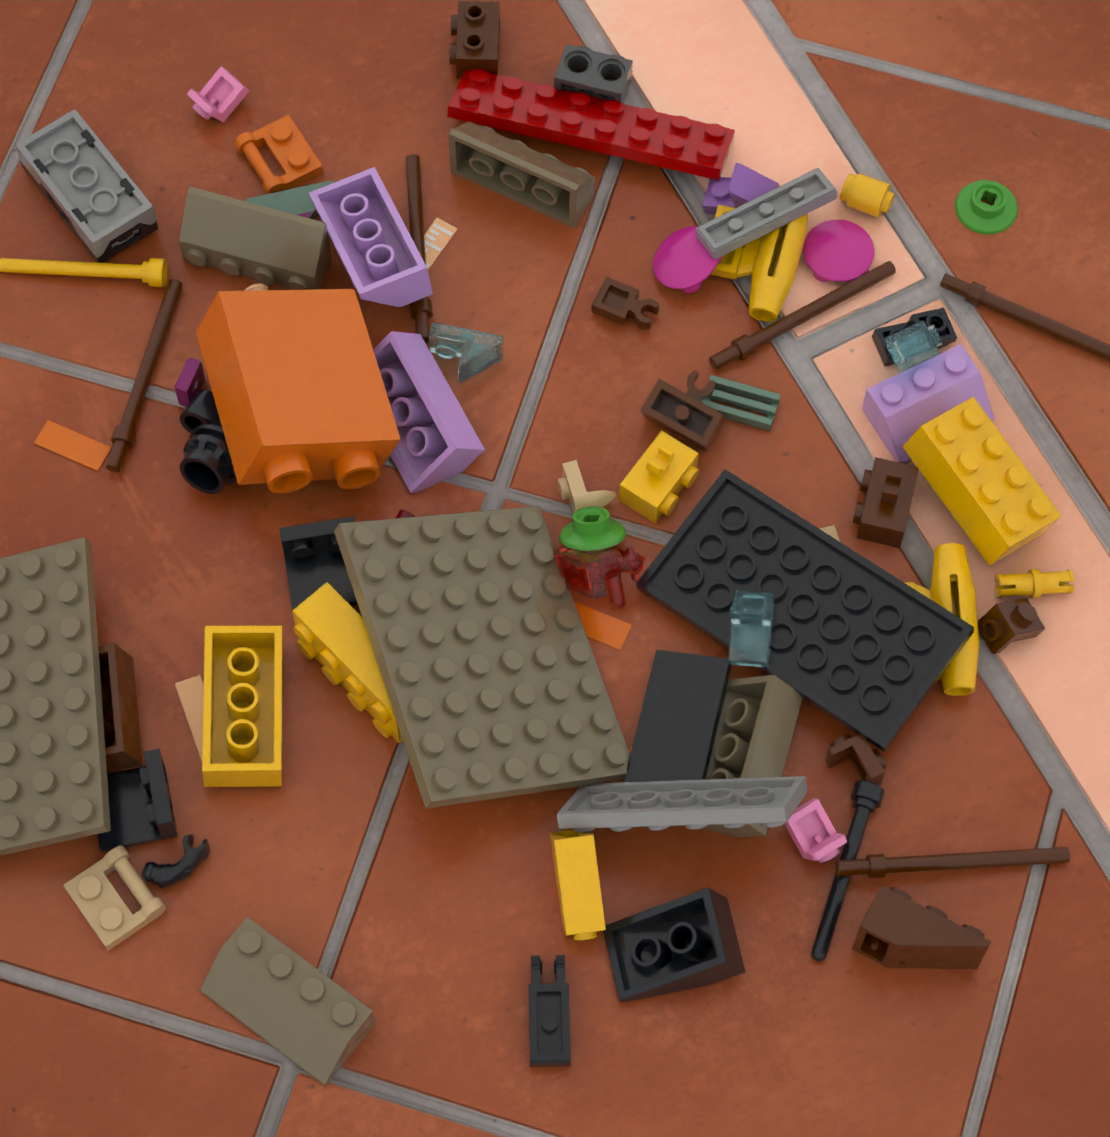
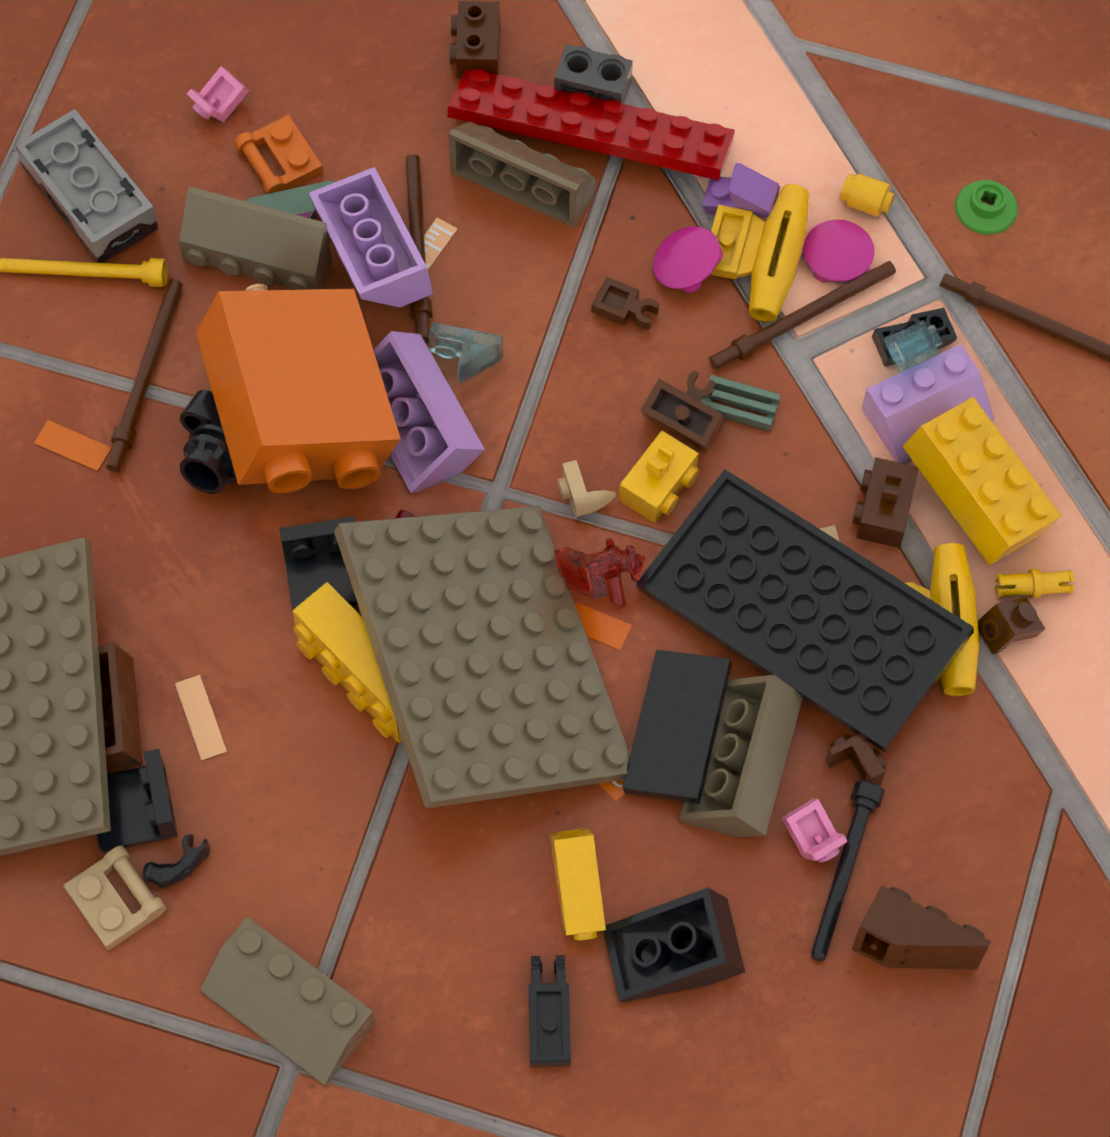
magenta tile [174,357,205,407] -> none
yellow brick [202,626,283,787] -> none
light grey plate [556,776,808,833] -> none
bright green piece [559,507,626,551] -> none
light grey tile [695,168,837,260] -> none
clear light blue slope [729,591,775,667] -> none
reddish brown bar [836,847,1070,879] -> none

